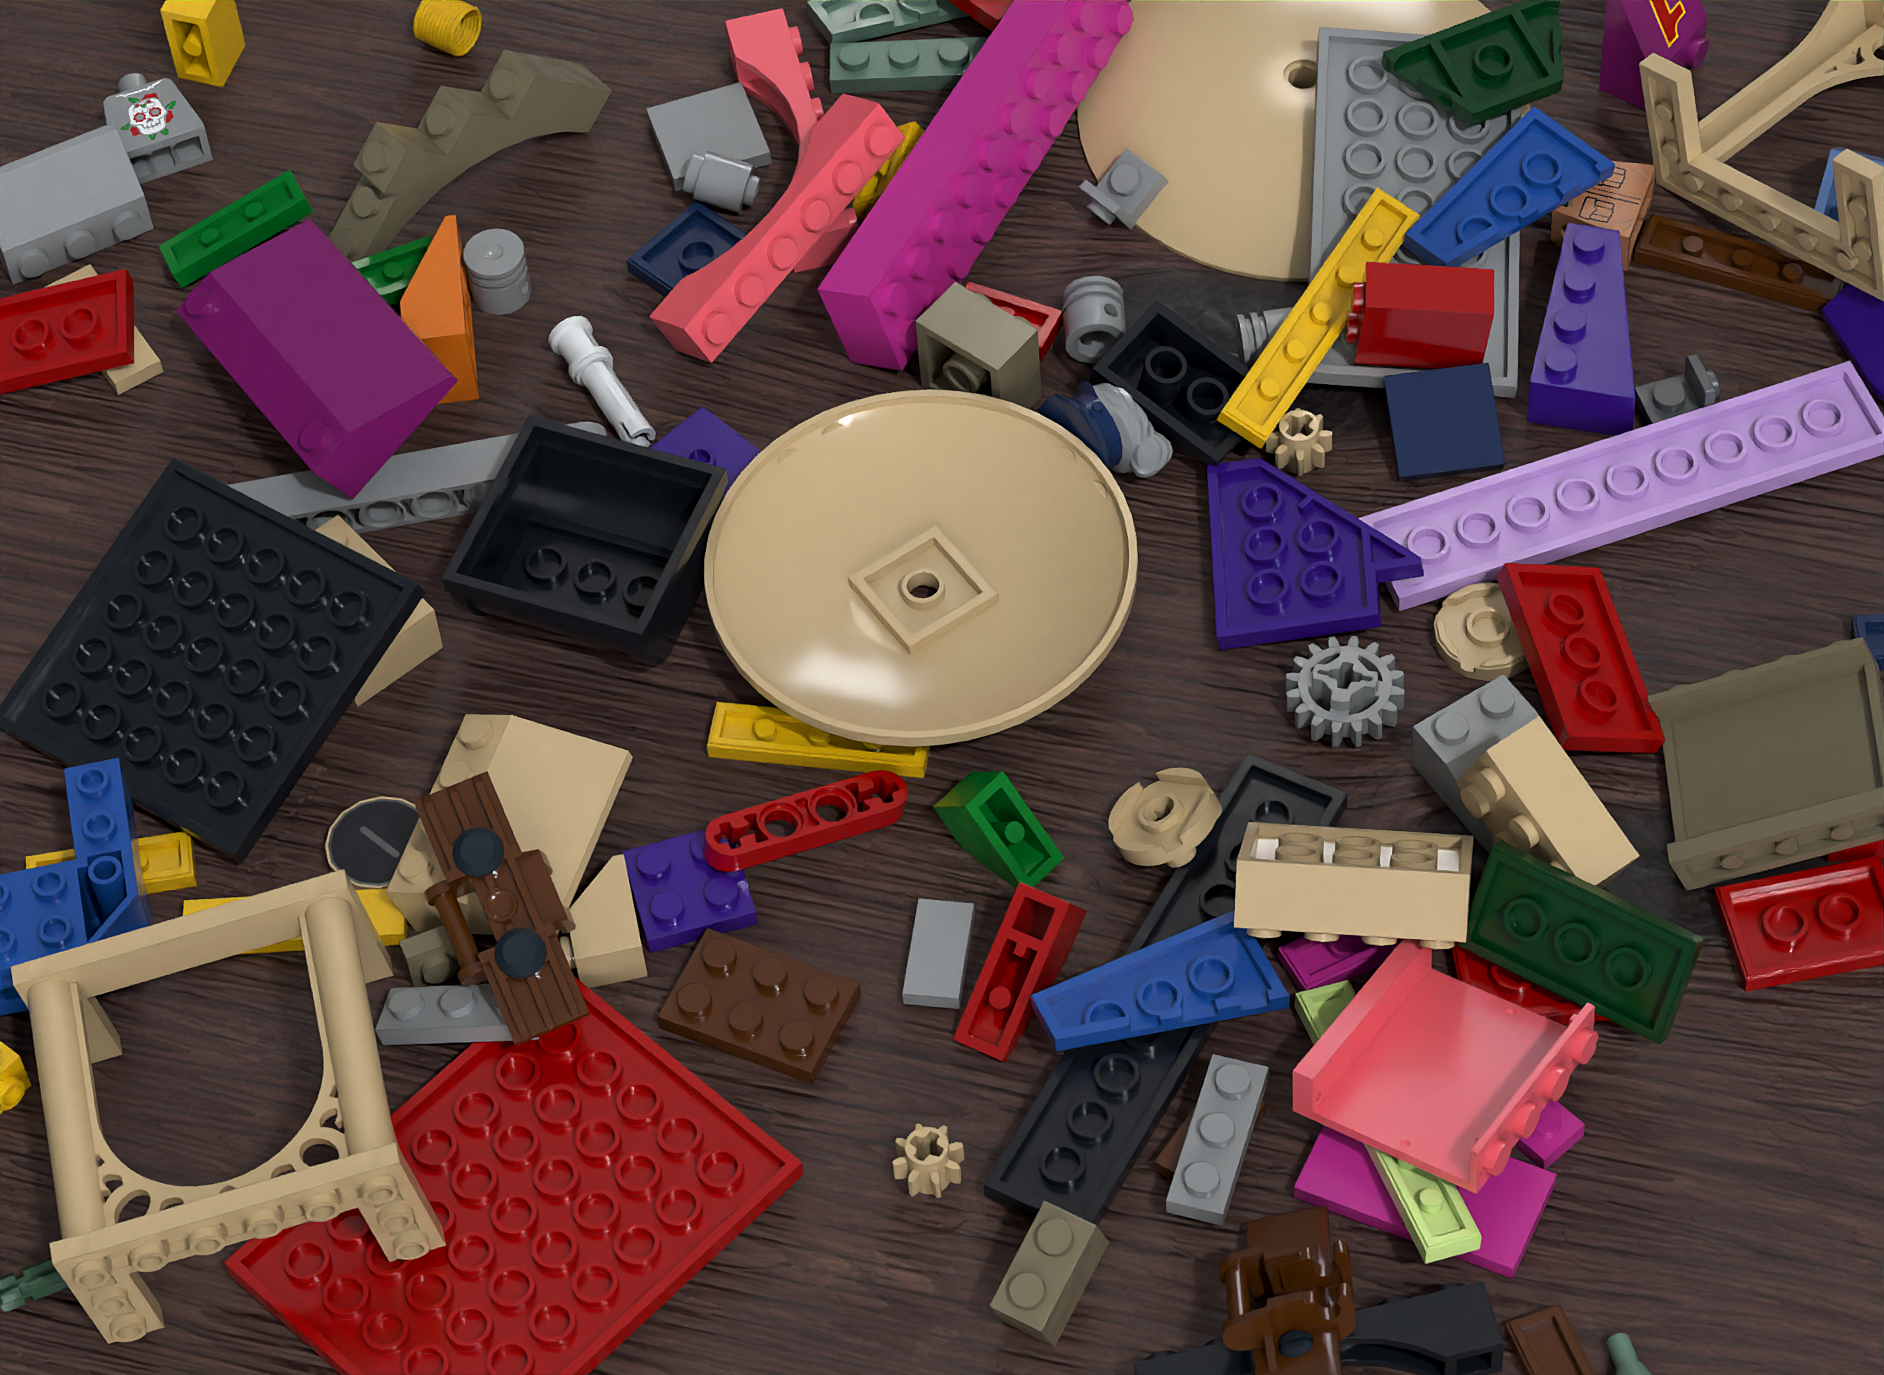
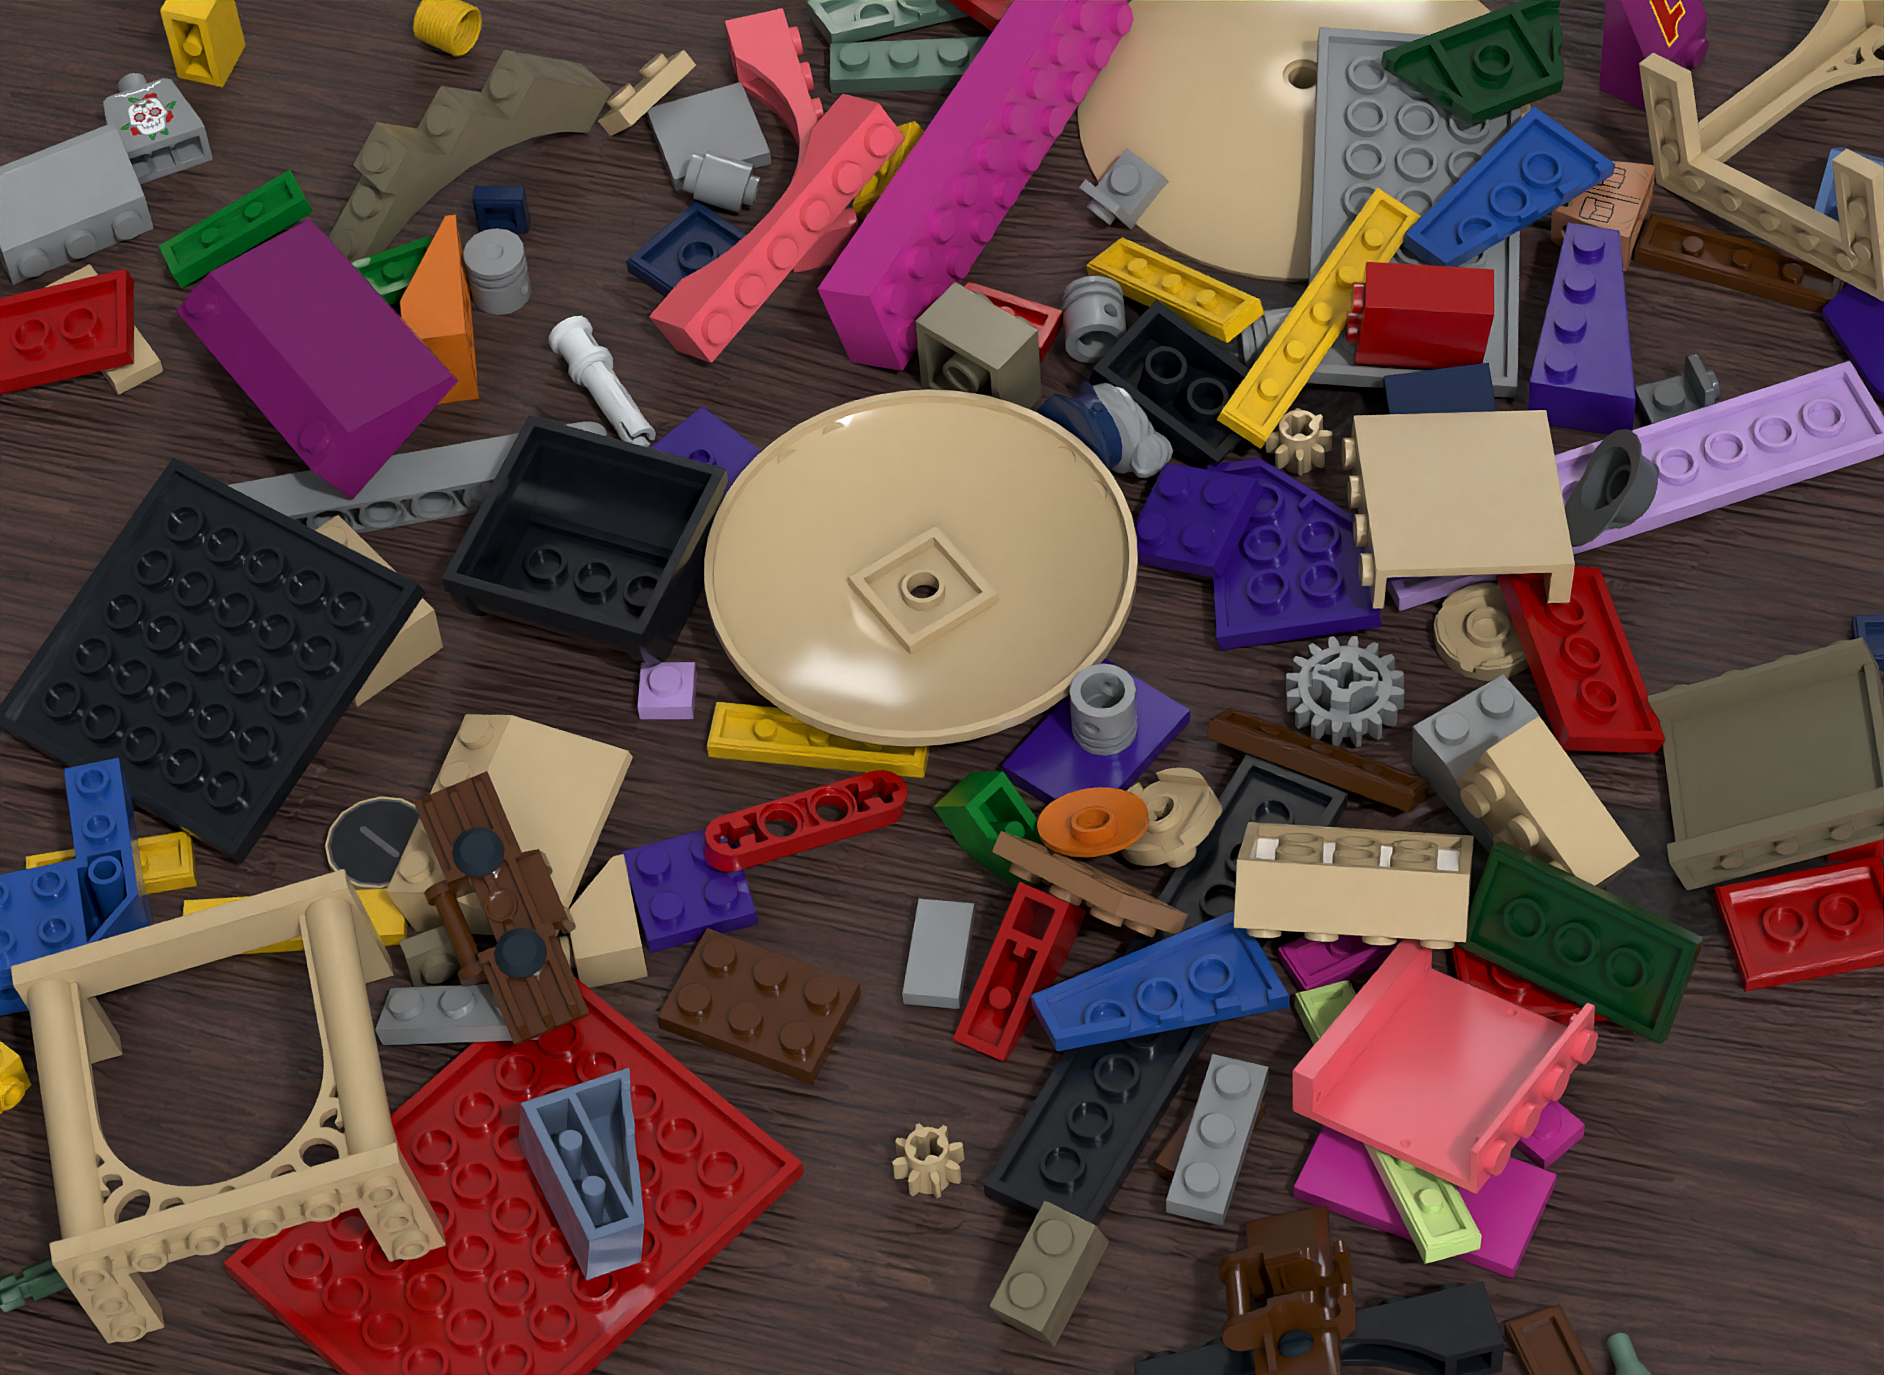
none -> dark blue tile [472,186,531,233]
none -> sand blue wedge [519,1068,644,1280]
none -> tan plate [598,50,696,136]
none -> lavender plate [637,662,697,719]
none -> medium nougat plate [992,831,1188,937]
none -> dark purple tile [1002,658,1190,805]
none -> orange dish [1037,787,1149,857]
none -> light grey piece [1069,663,1138,756]
none -> yellow tile [1086,237,1264,343]
none -> dark purple plate [1134,463,1264,579]
none -> reddish brown tile [1205,707,1431,813]
none -> tan panel [1342,410,1575,608]
none -> dark grey piece [1564,429,1659,547]

